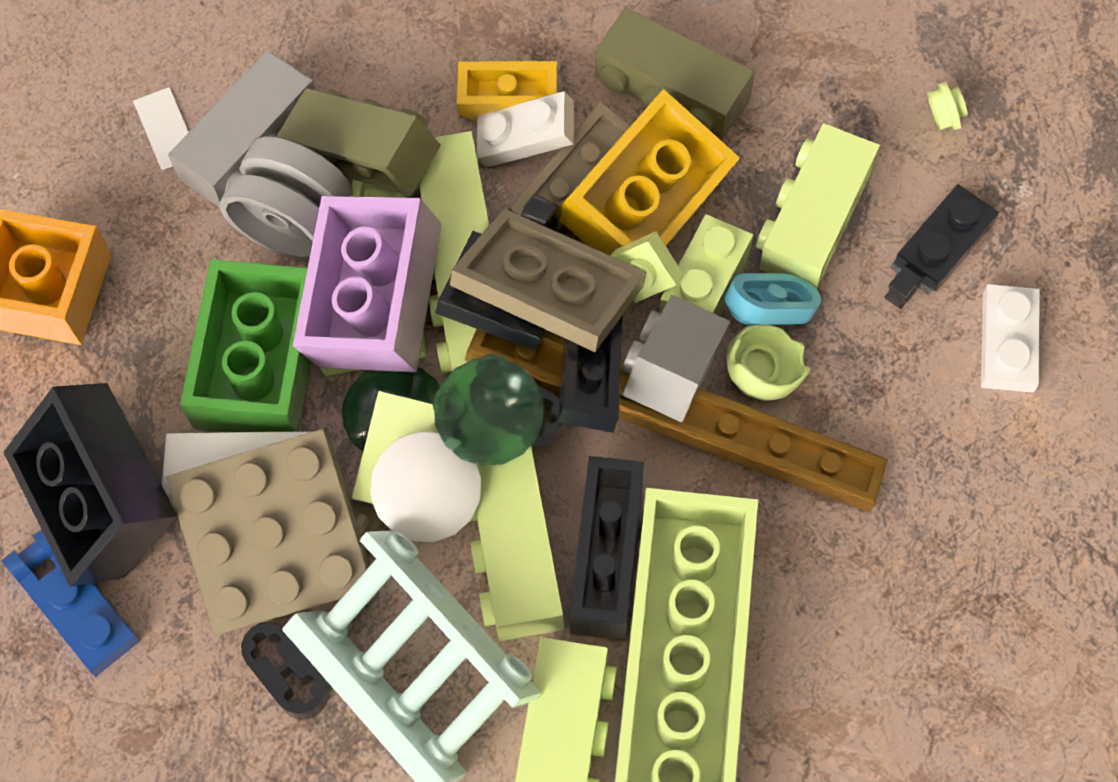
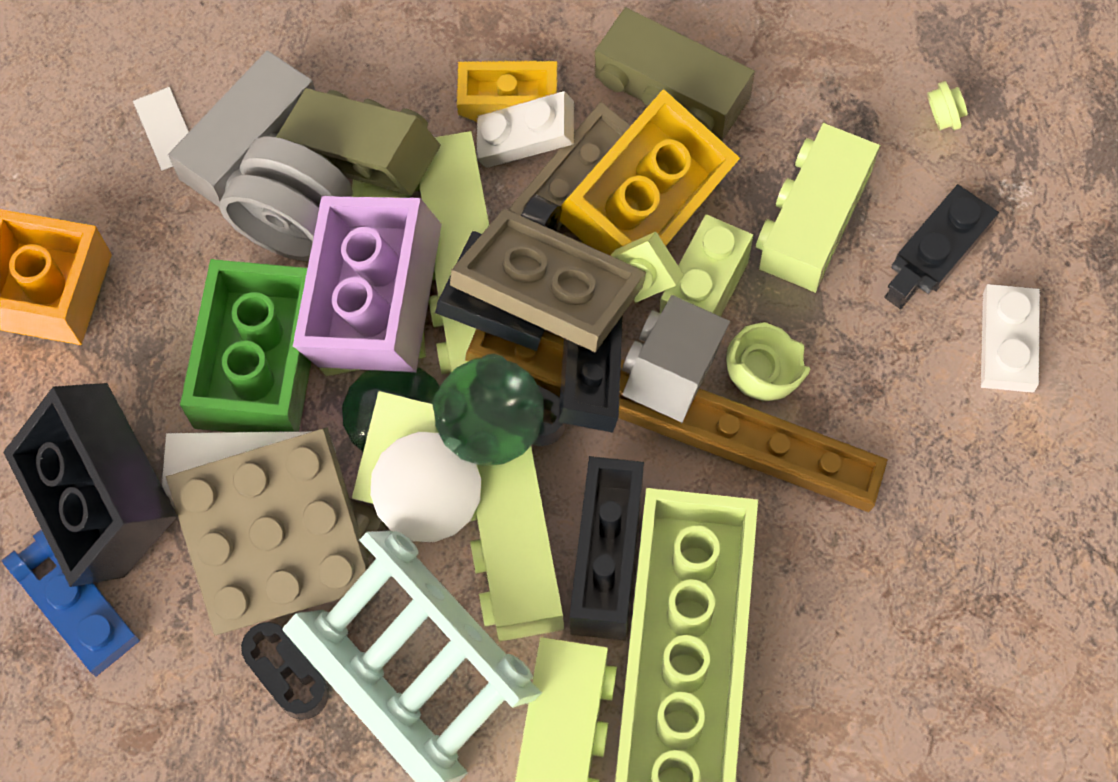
medium azure plate [724,273,821,325] -> none

